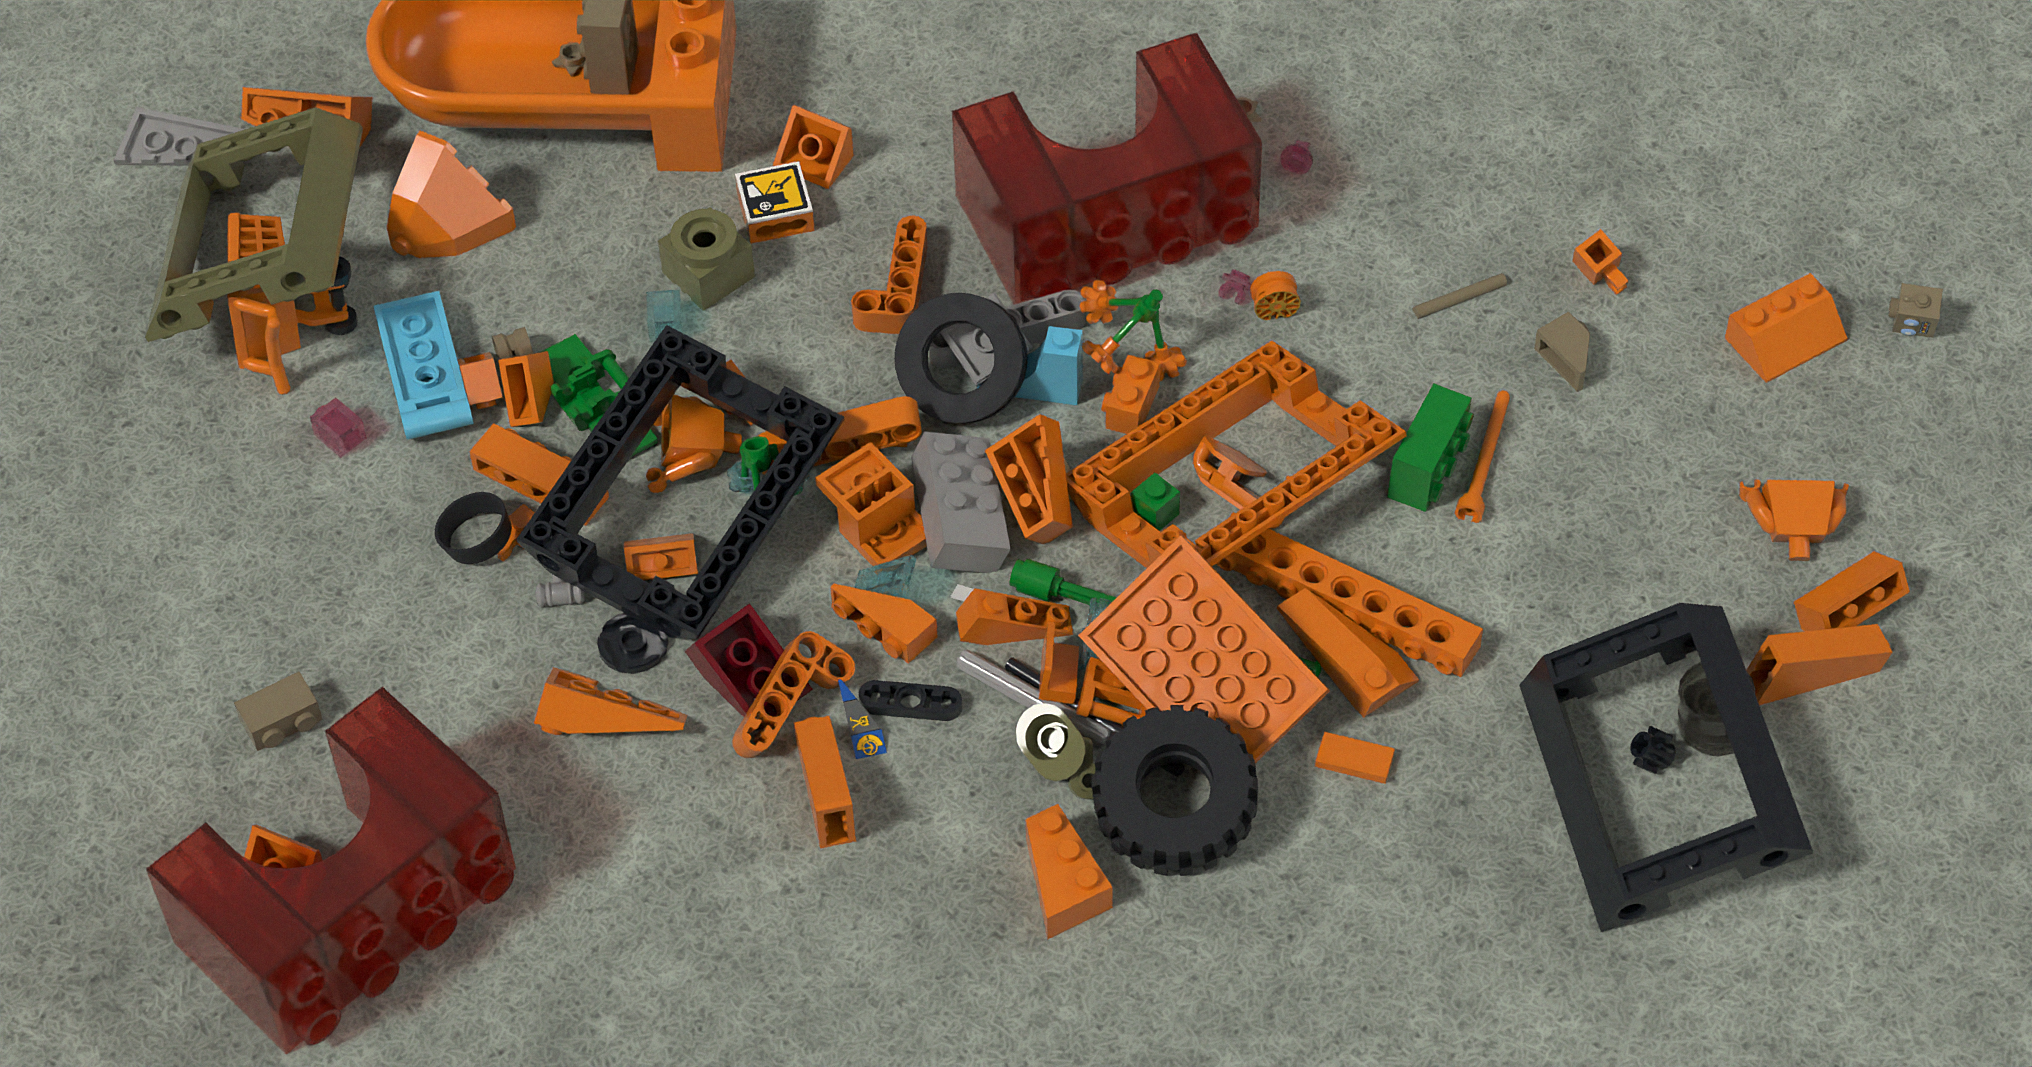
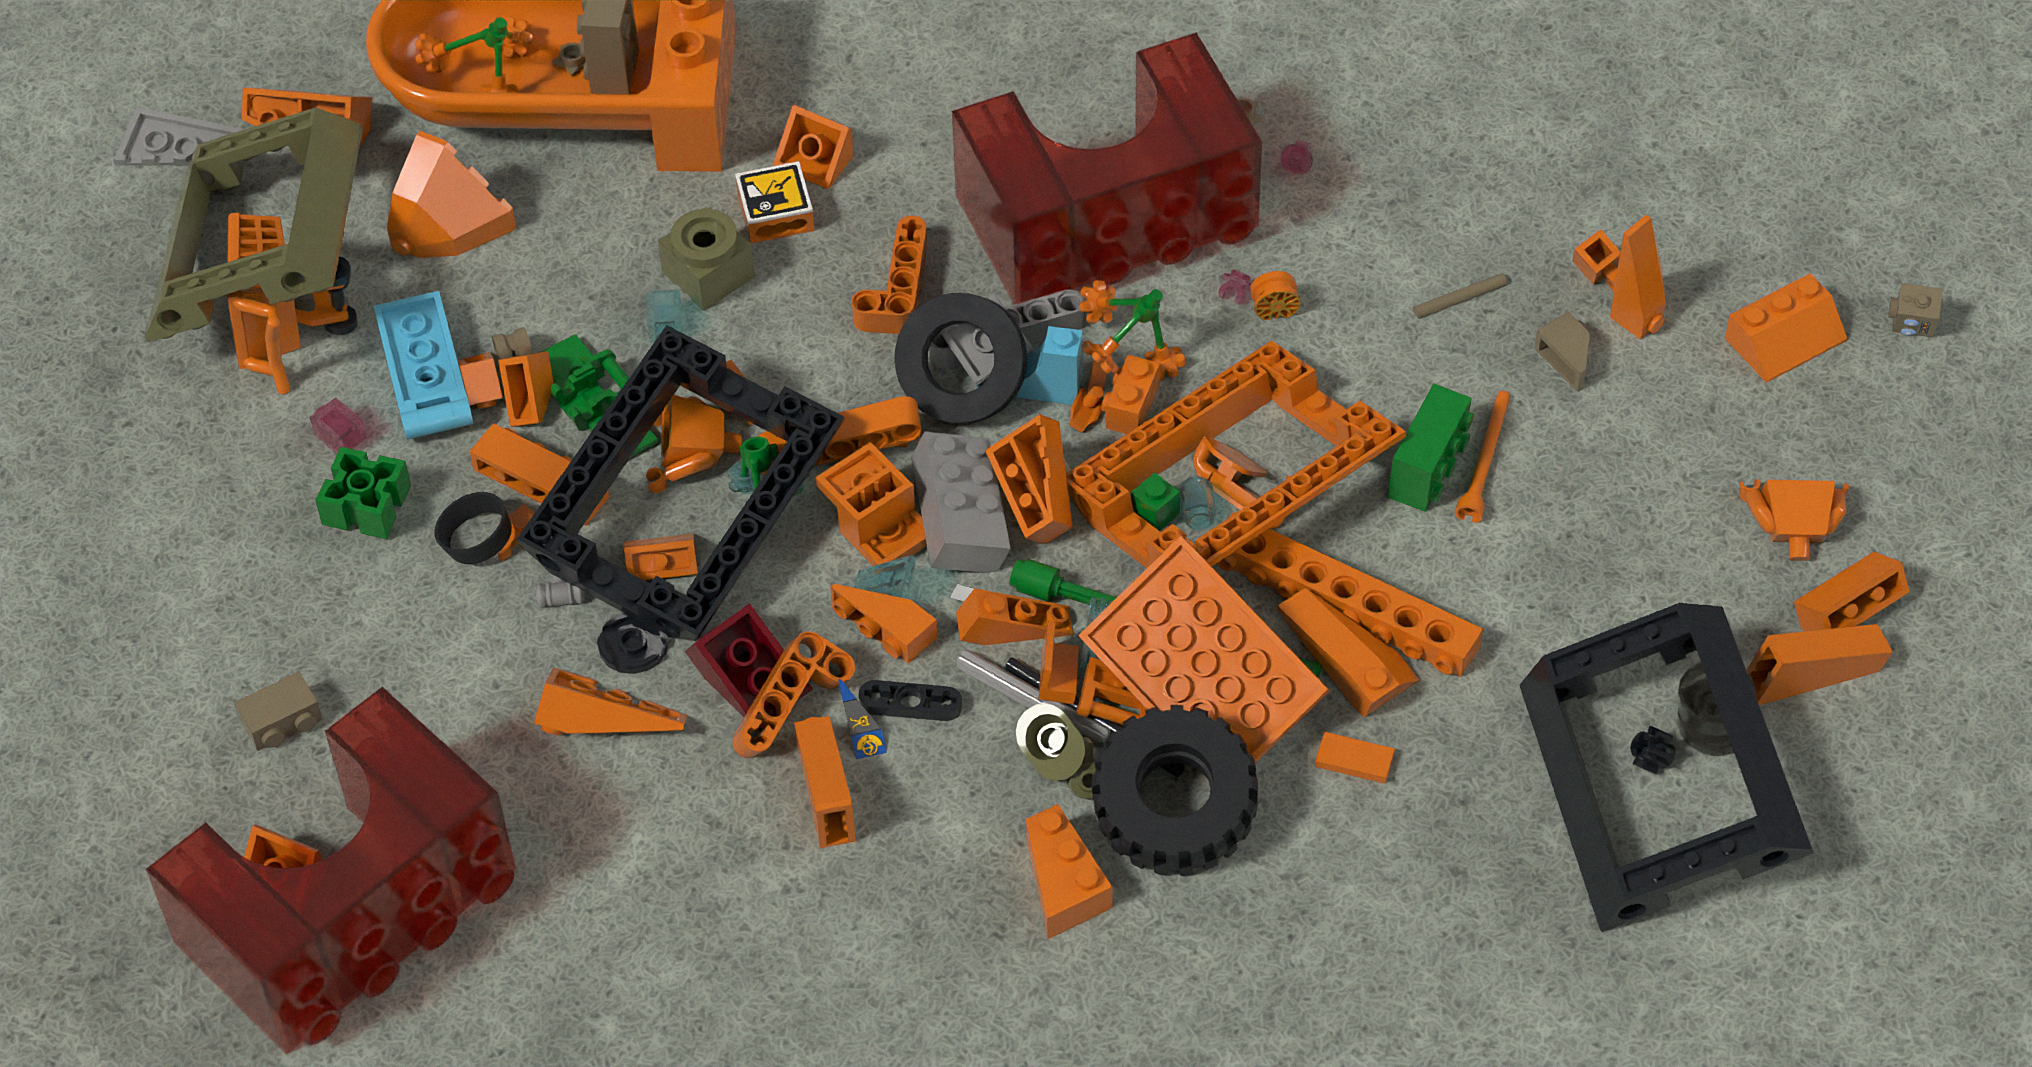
none -> green brick [315,447,411,539]
none -> orange plant [415,16,535,93]
none -> orange piece [1069,360,1106,433]
none -> clear light blue brick [1178,476,1216,530]
none -> orange wedge [1610,215,1666,340]

